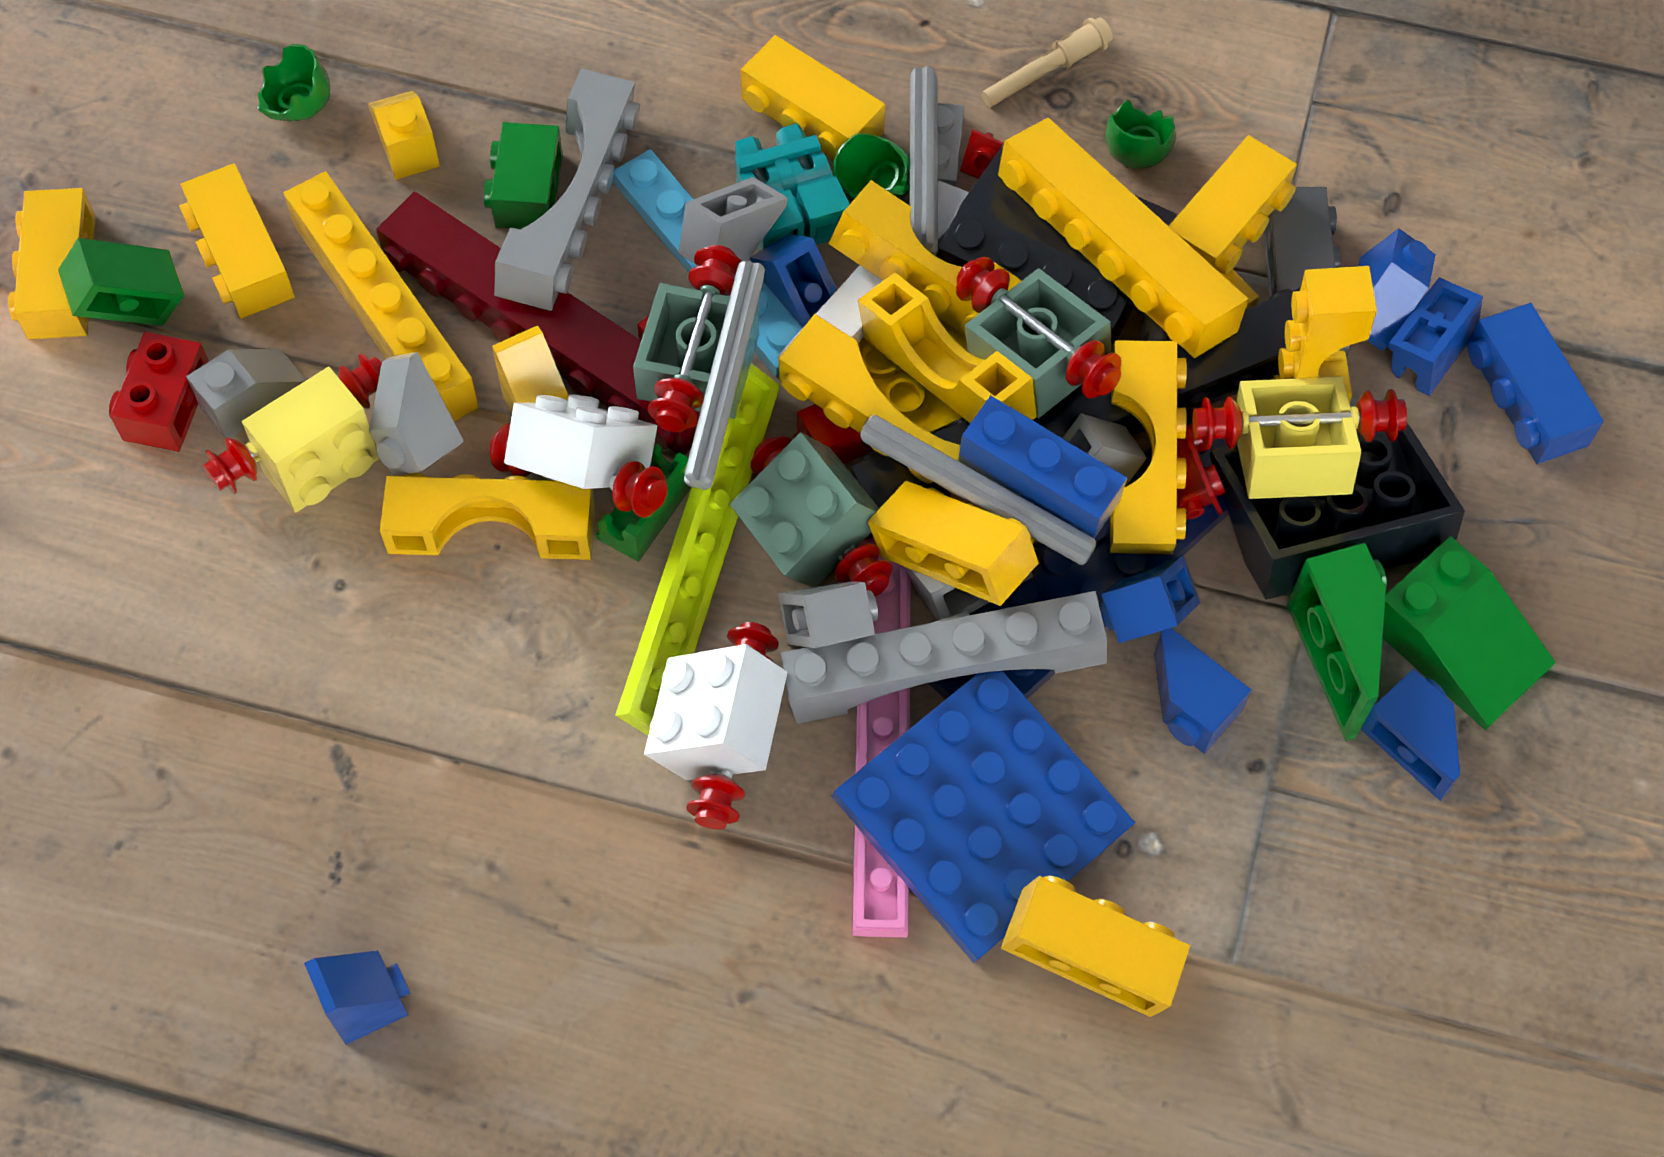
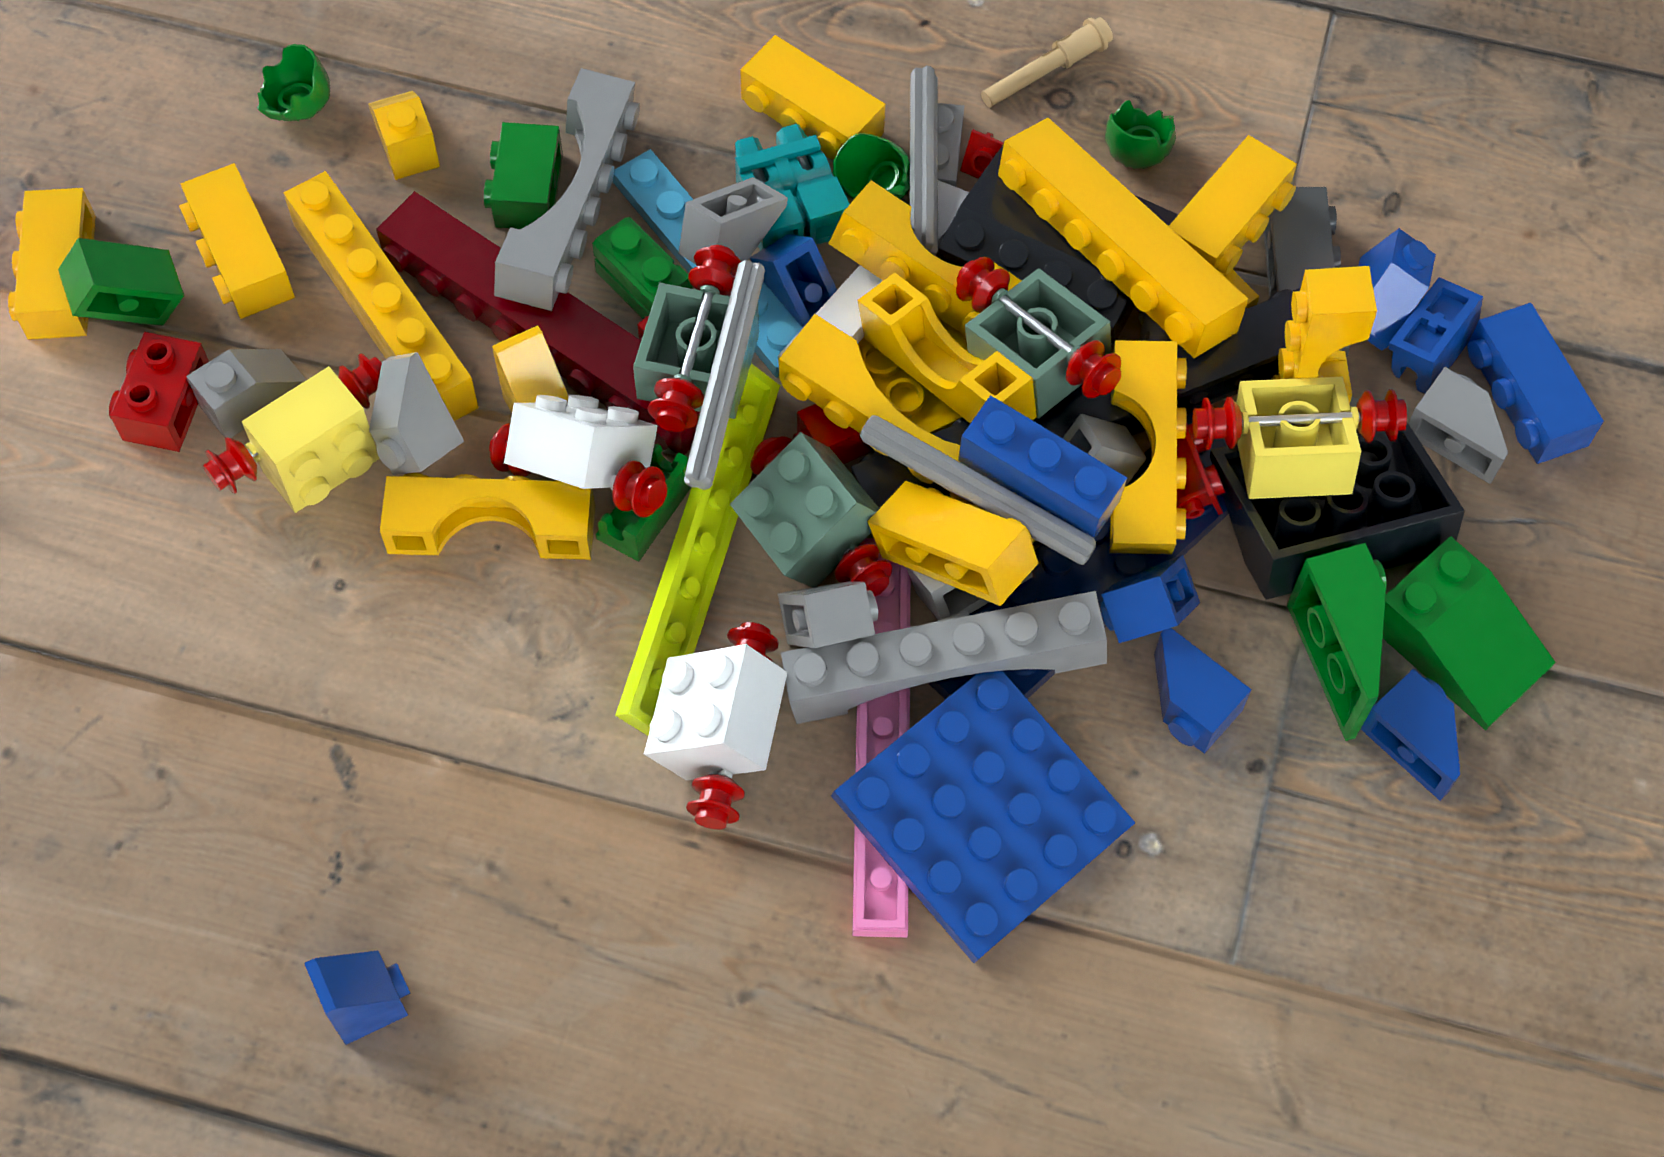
yellow brick [1001,876,1191,1017] -> none
none -> green brick [592,217,693,319]
none -> light grey slope [1408,367,1508,484]

